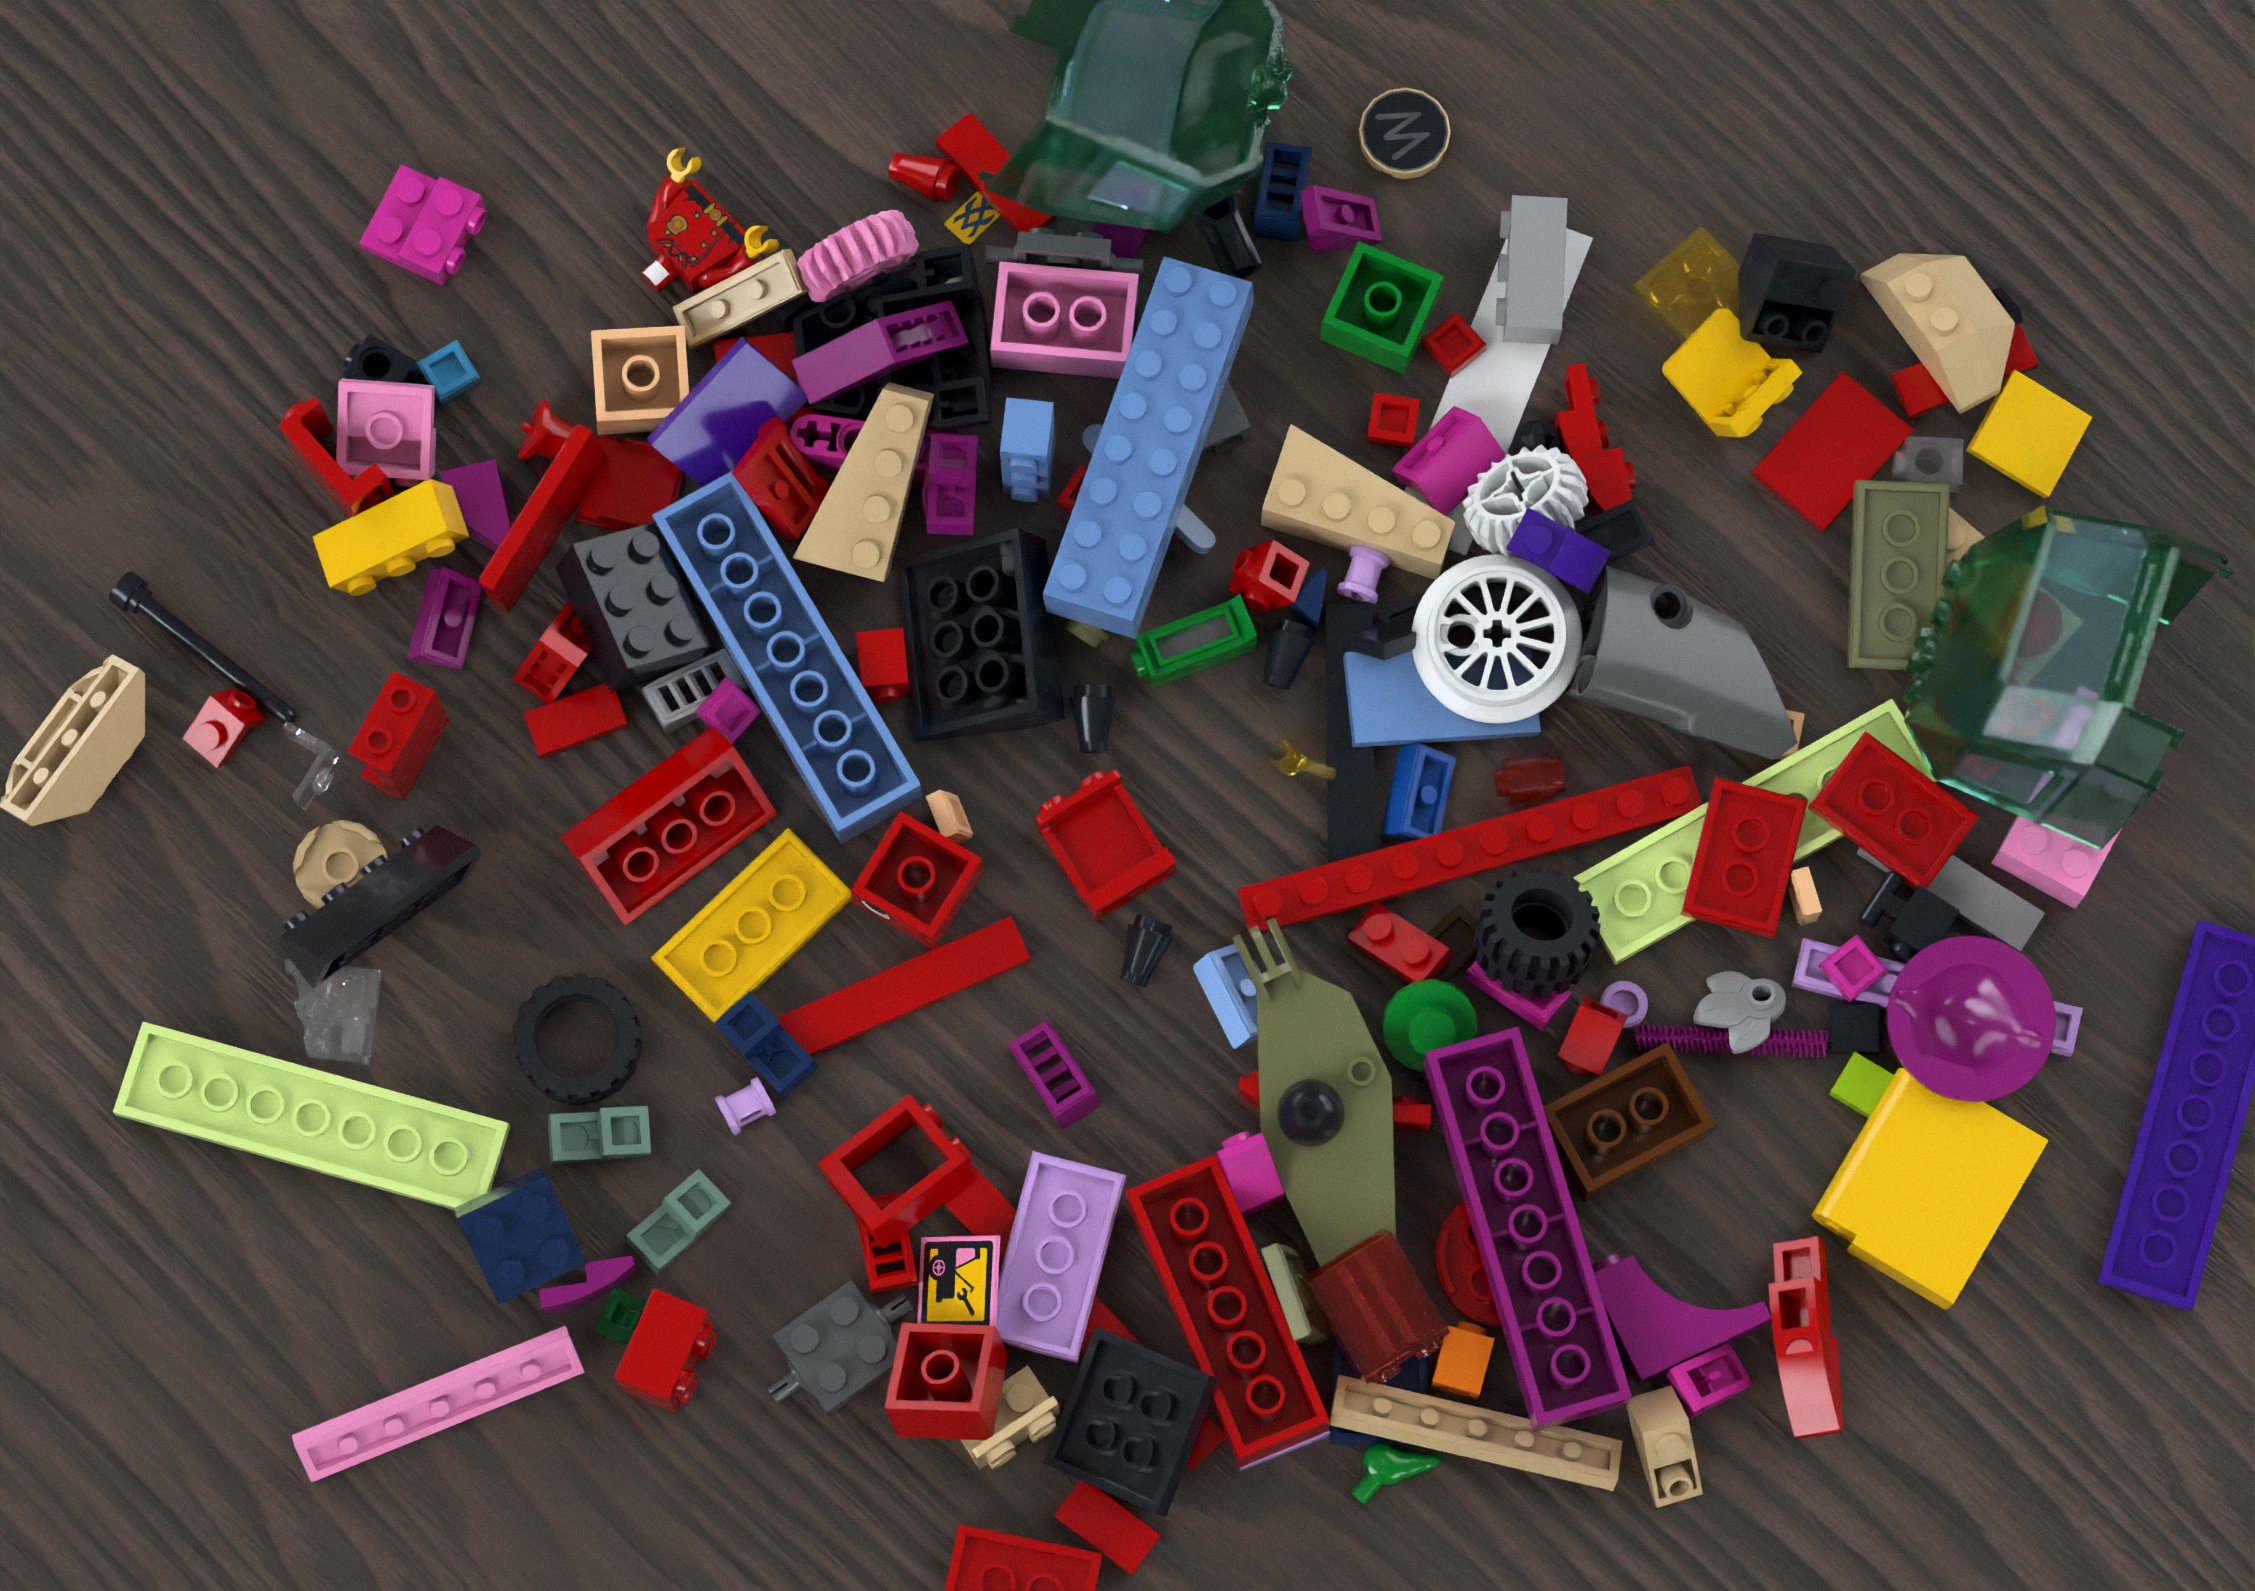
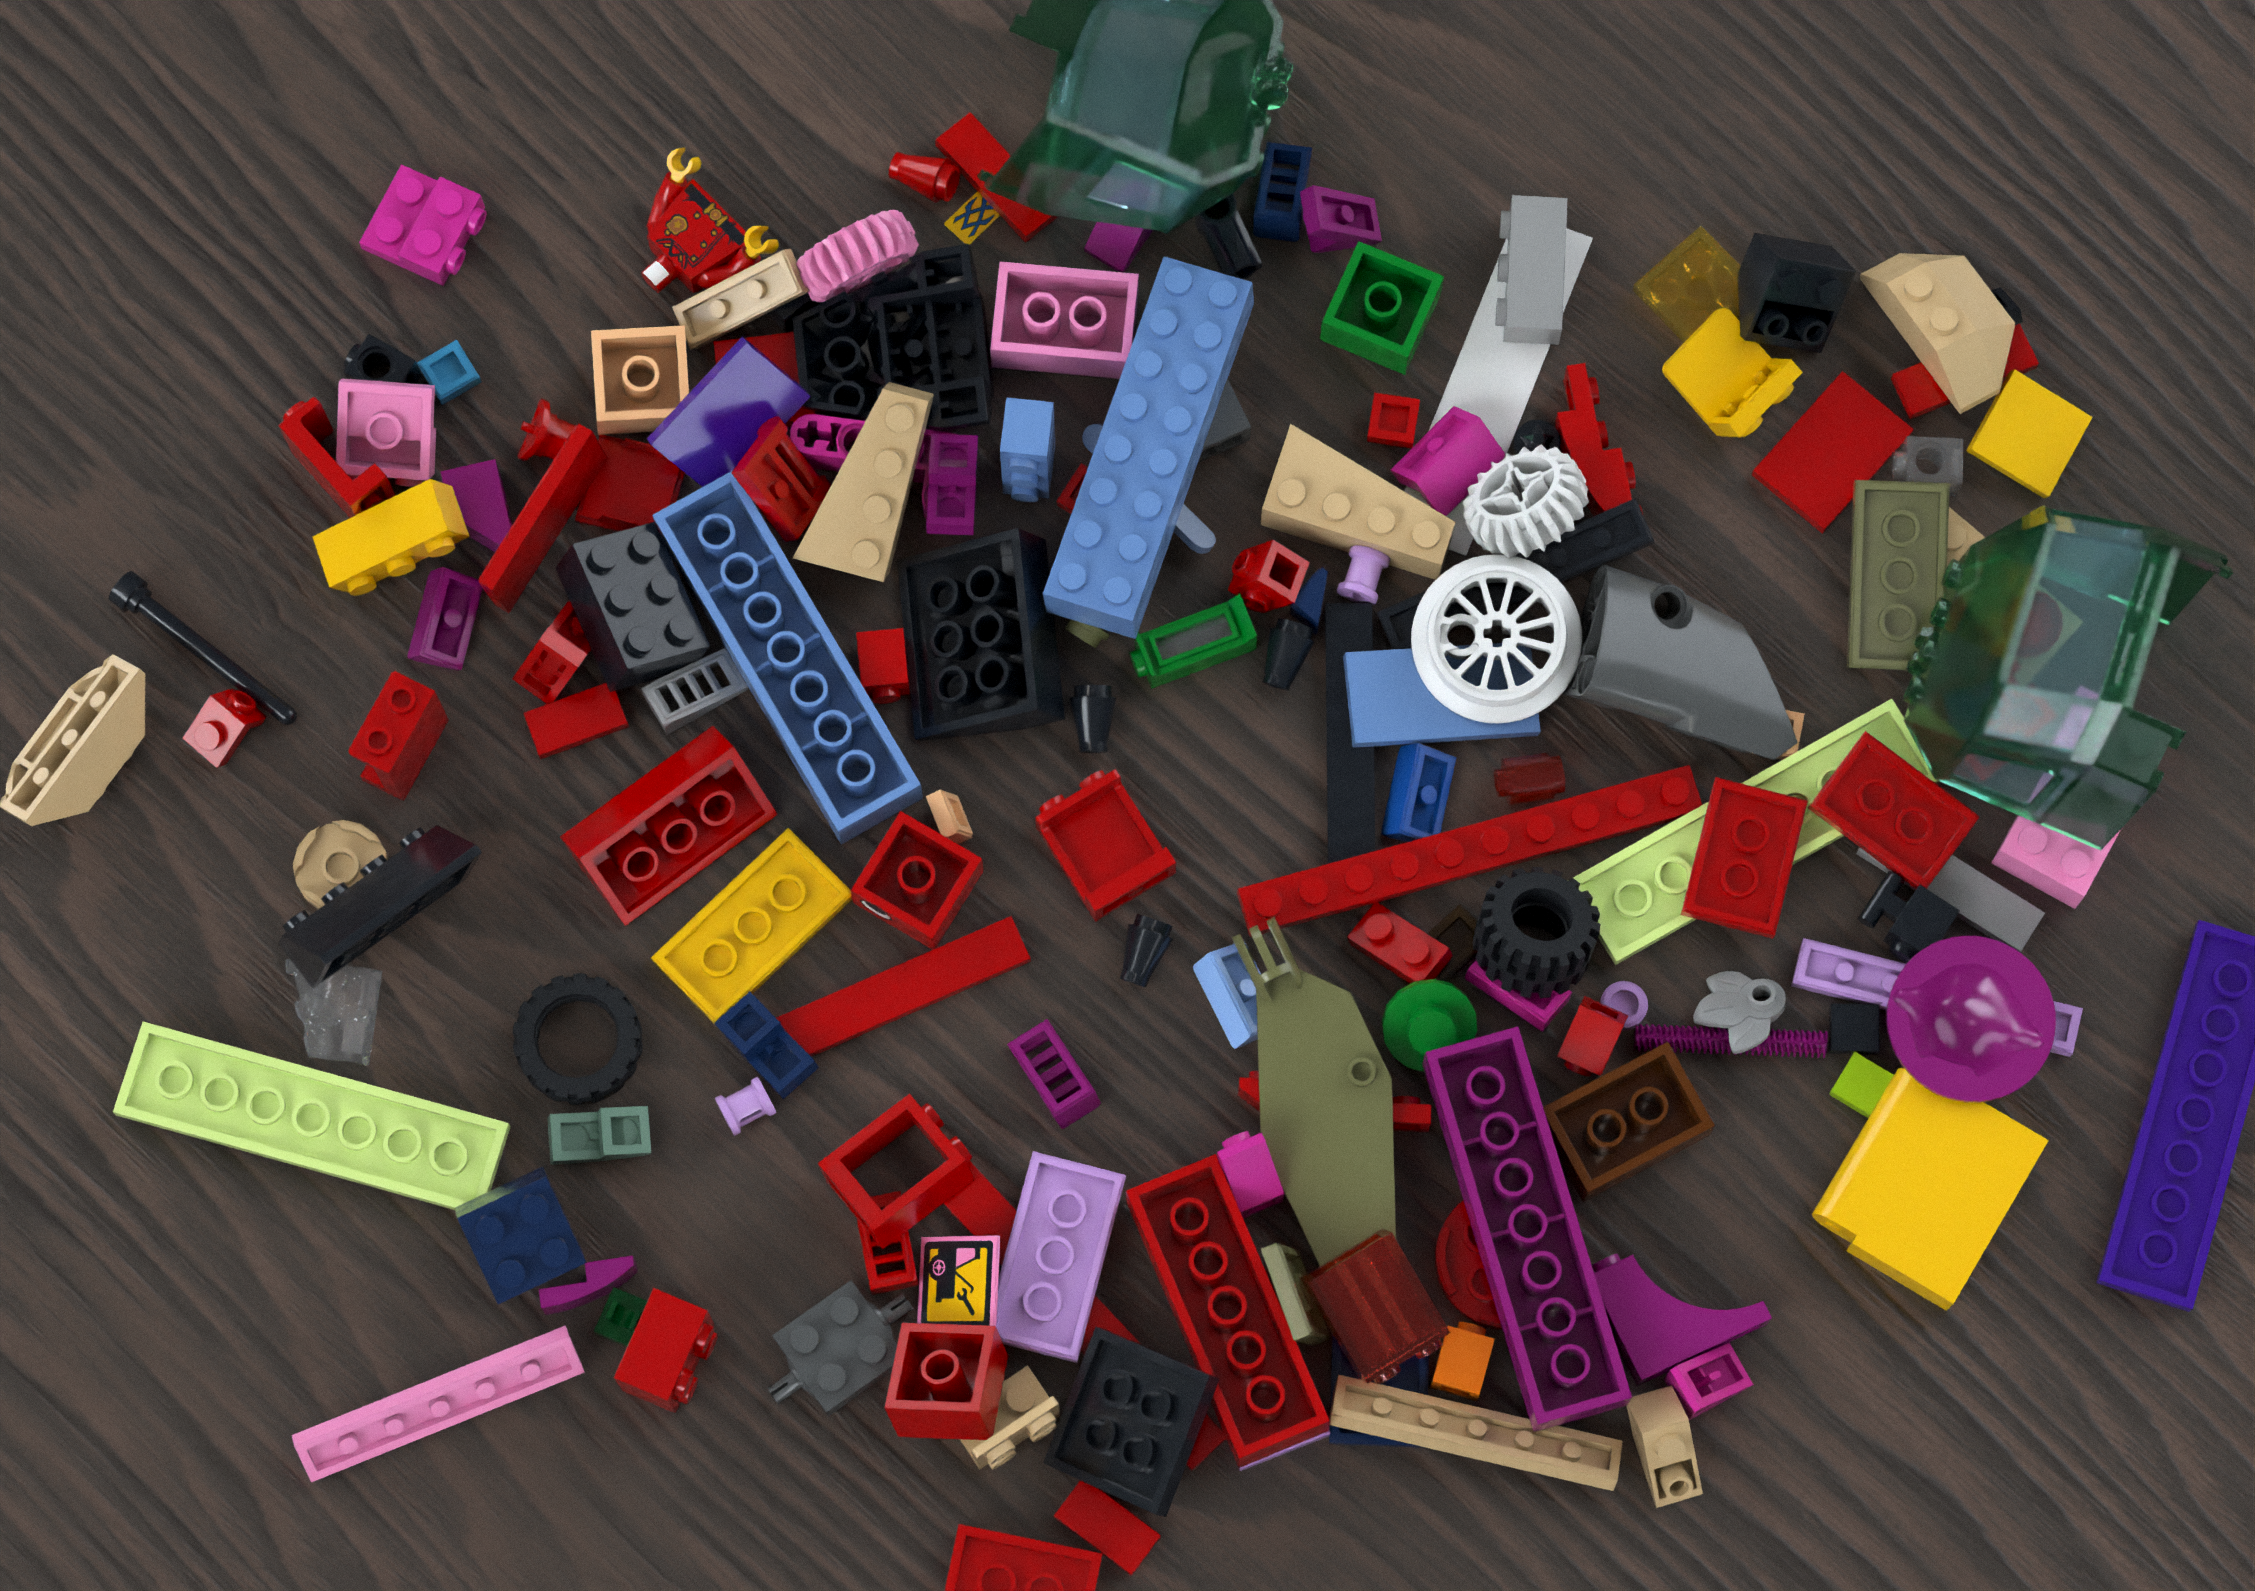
clear bracket [282,721,338,811] -> none
sand green slope [625,1169,731,1275] -> none
dark pink tile [695,677,762,744] -> none
magenta arch [792,300,969,404] -> none
dark grey plate [985,227,1144,279] -> none
clear yellow hand [1268,739,1336,780] -> none
black brick [1277,1079,1345,1147] -> none
black tile [1349,622,1416,660] -> none
green animal [1350,1441,1441,1505] -> none
black tile [1359,88,1451,179] -> none
red tile [1421,312,1487,378] -> none
dark purple brick [1506,507,1611,593] -> none
slope [1768,1236,1844,1439] -> none
light nougat tile [1787,866,1822,926] -> none
dark pink tile [1818,934,1888,1003] -> none

